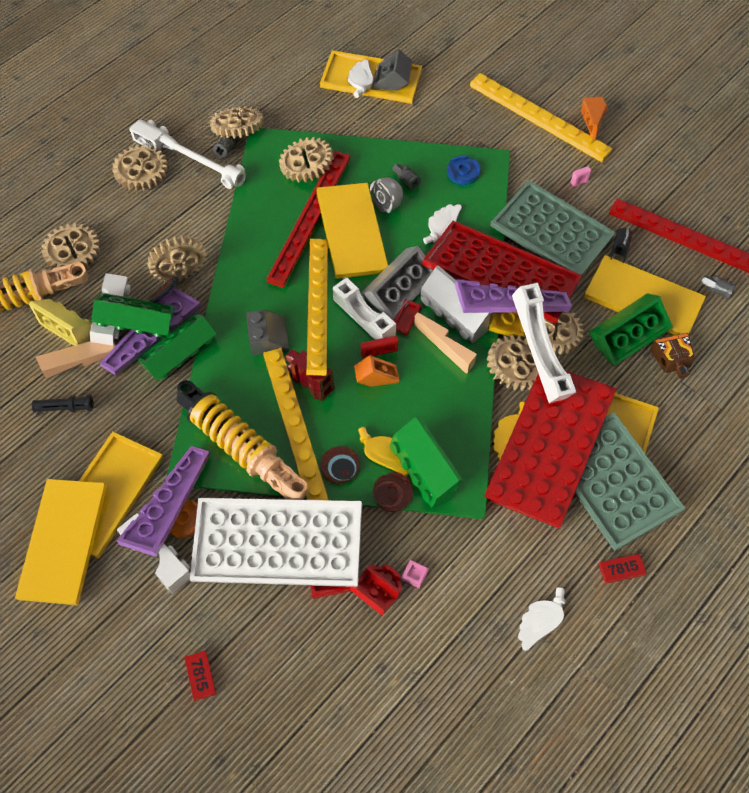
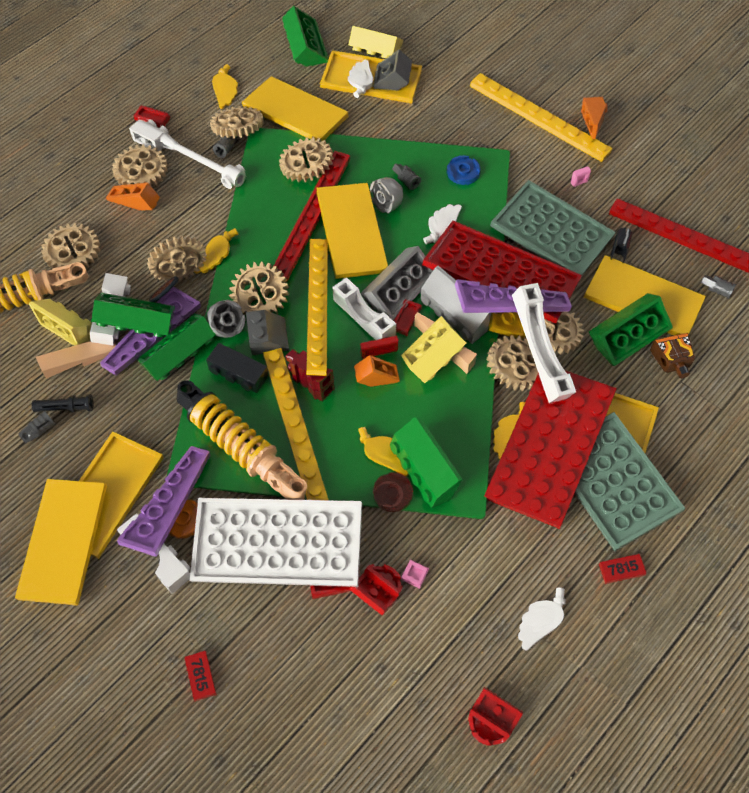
tile [320,446,360,485] -> none
none -> dark grey hinge [18,411,56,443]
none -> orange slope [106,183,160,211]
none -> red tile [133,105,170,128]
none -> yellow animal [194,228,239,274]
none -> light grey cylinder [206,300,245,338]
none -> black brick [206,343,269,393]
none -> yellow animal [212,64,238,109]
none -> tan gear [229,262,289,315]
none -> yellow tile [242,76,348,142]
none -> green slope [282,5,329,67]
none -> light yellow slope [349,26,403,58]
none -> light yellow slope [401,316,466,383]
none -> red slope [468,687,523,746]

